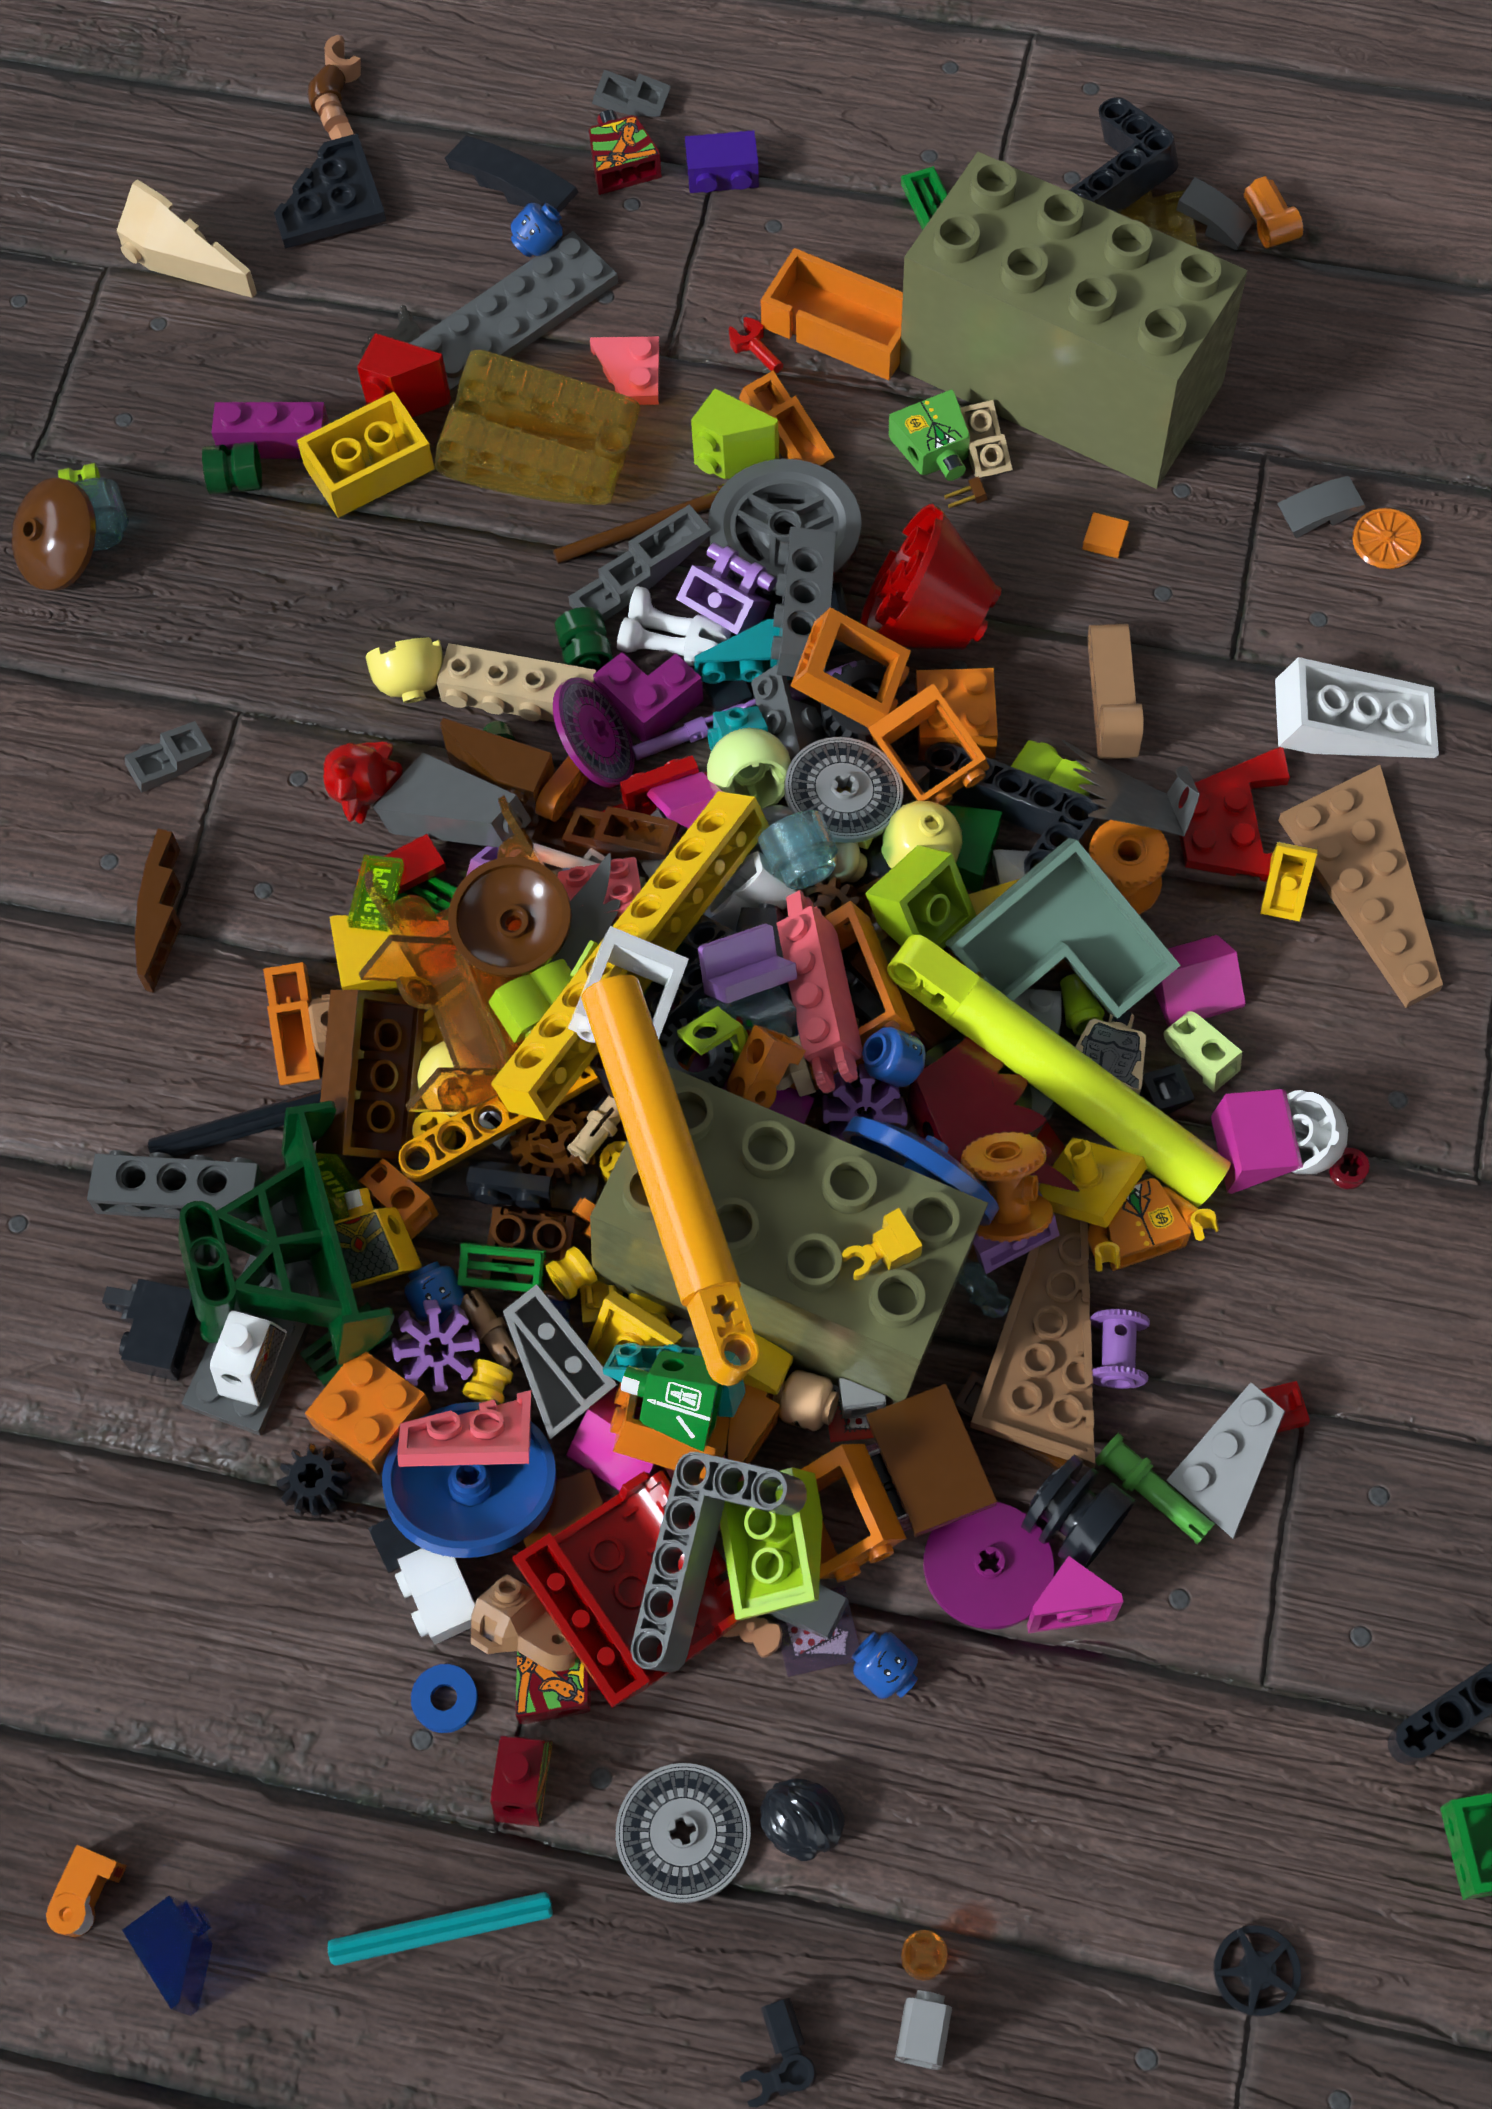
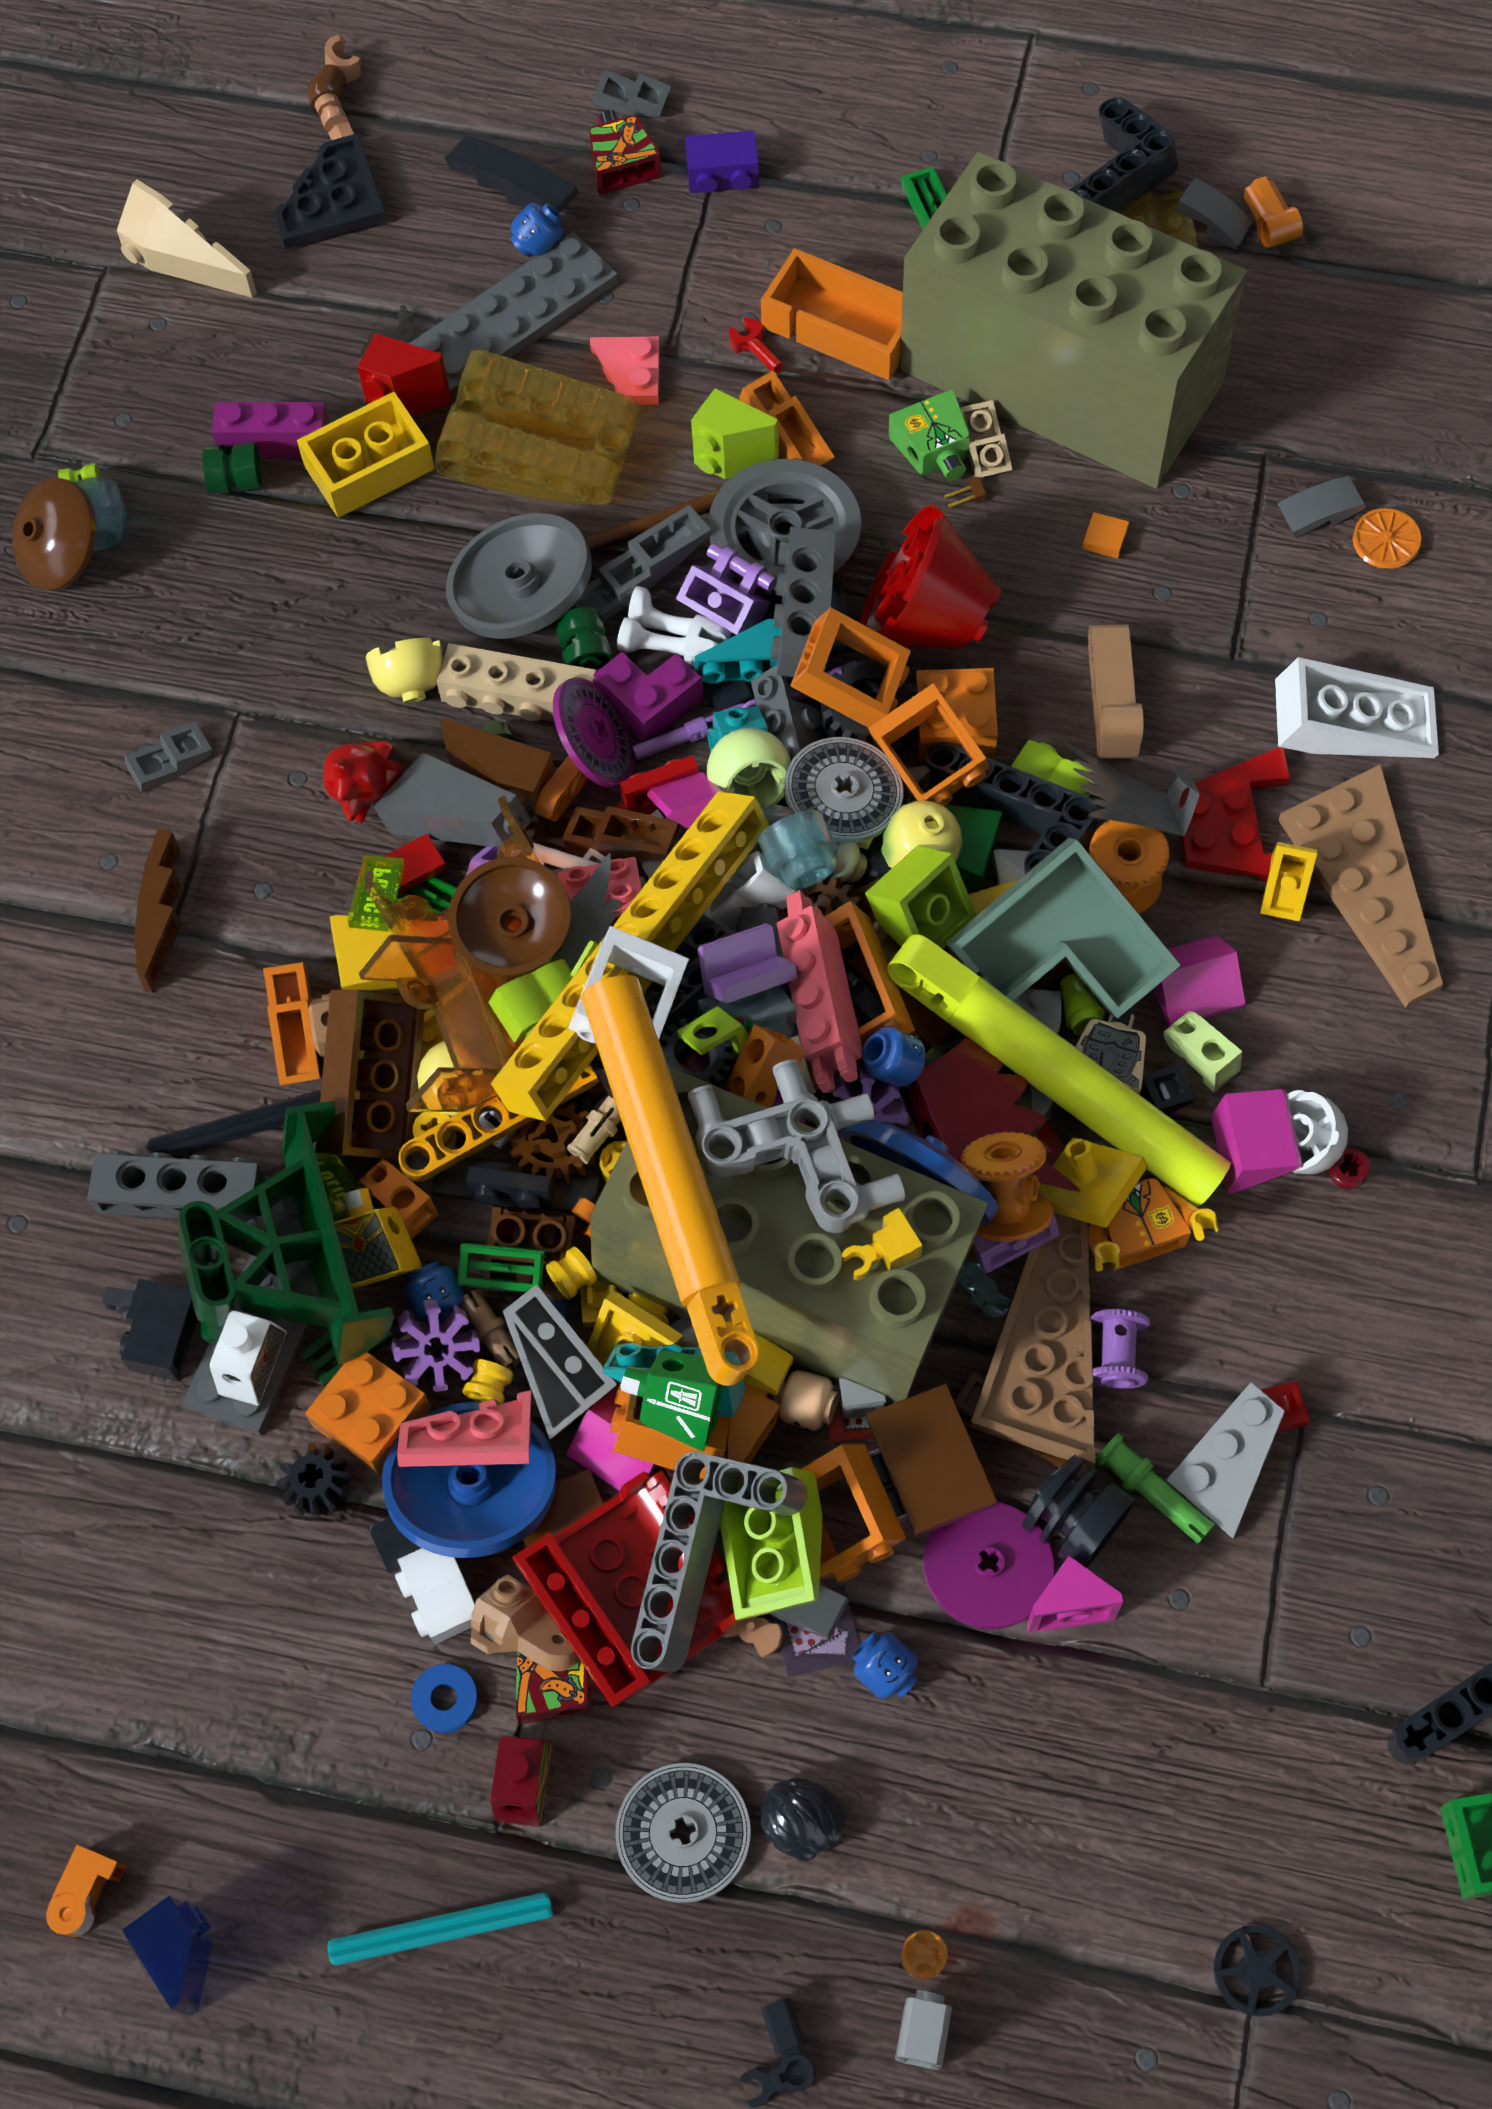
none -> dark grey dish [446,513,592,639]
none -> light grey pin [688,1059,905,1233]

